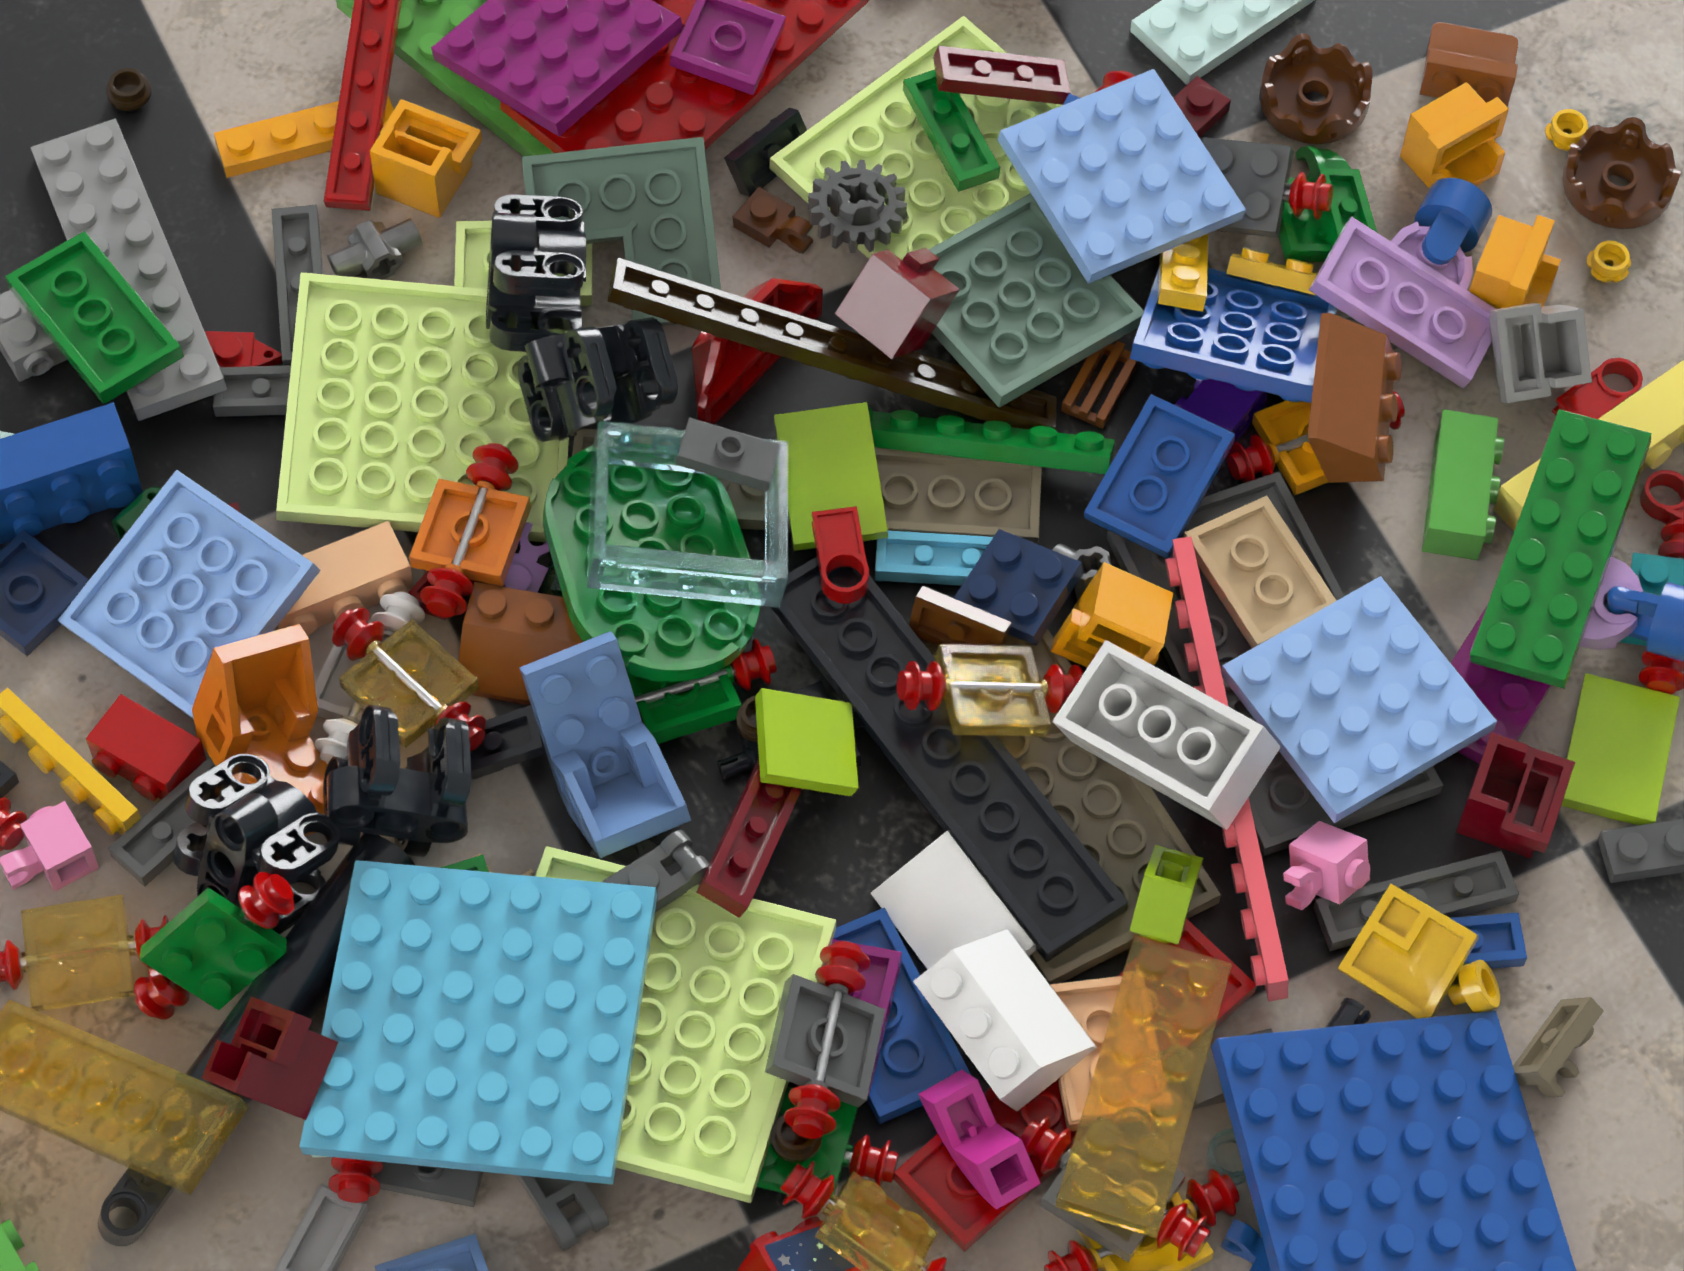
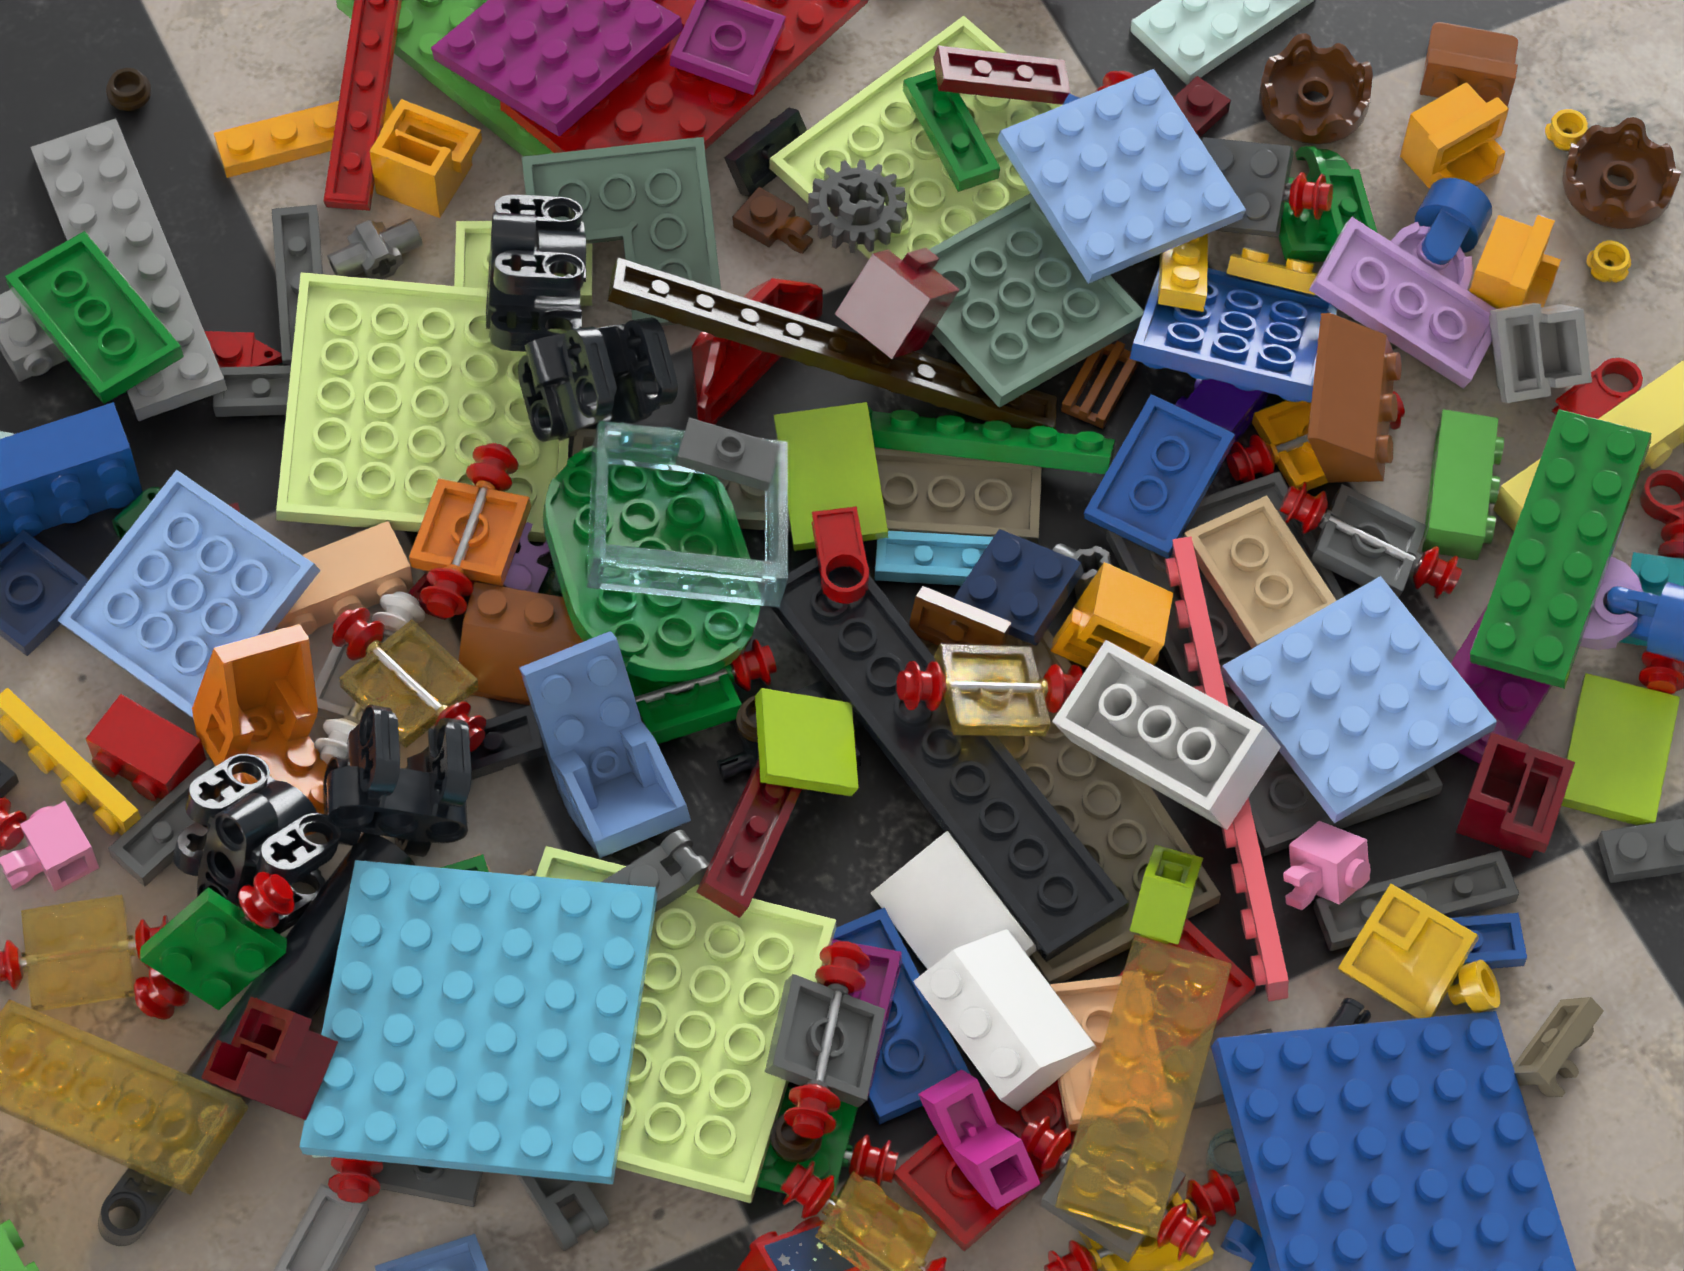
none -> dark grey plate [1279,481,1462,599]

